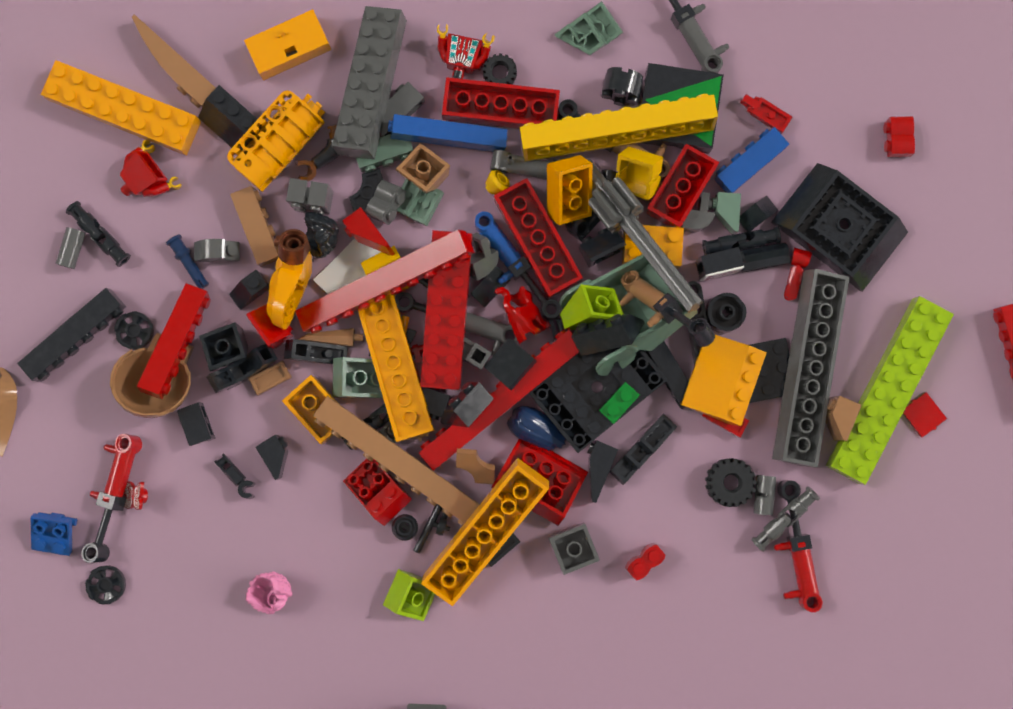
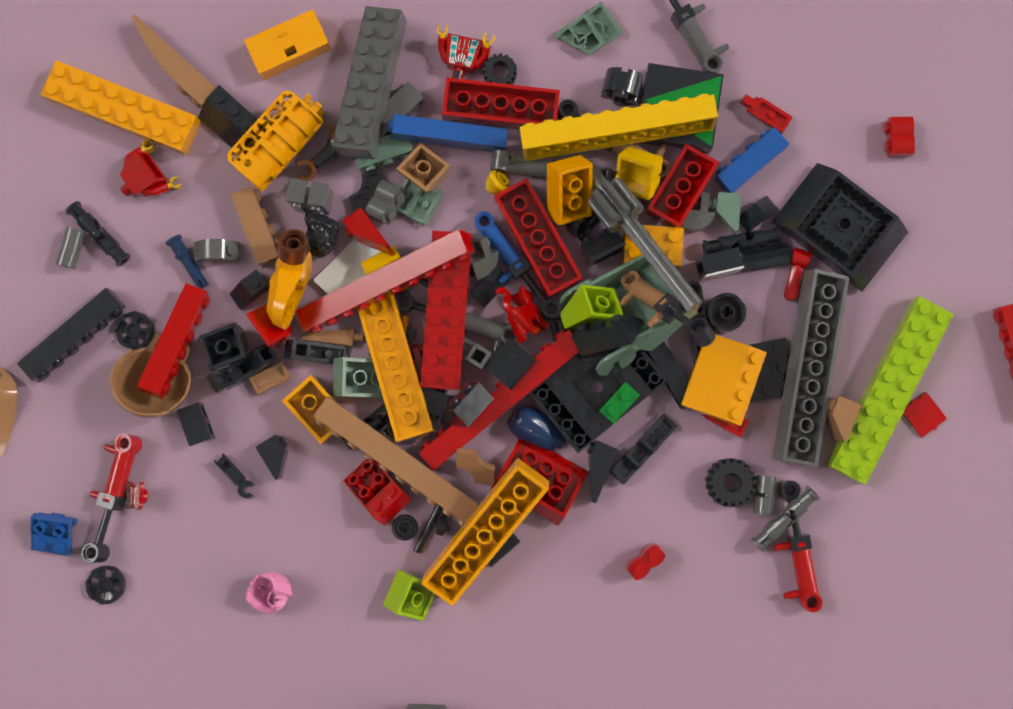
dark grey brick [548,522,600,575] -> none

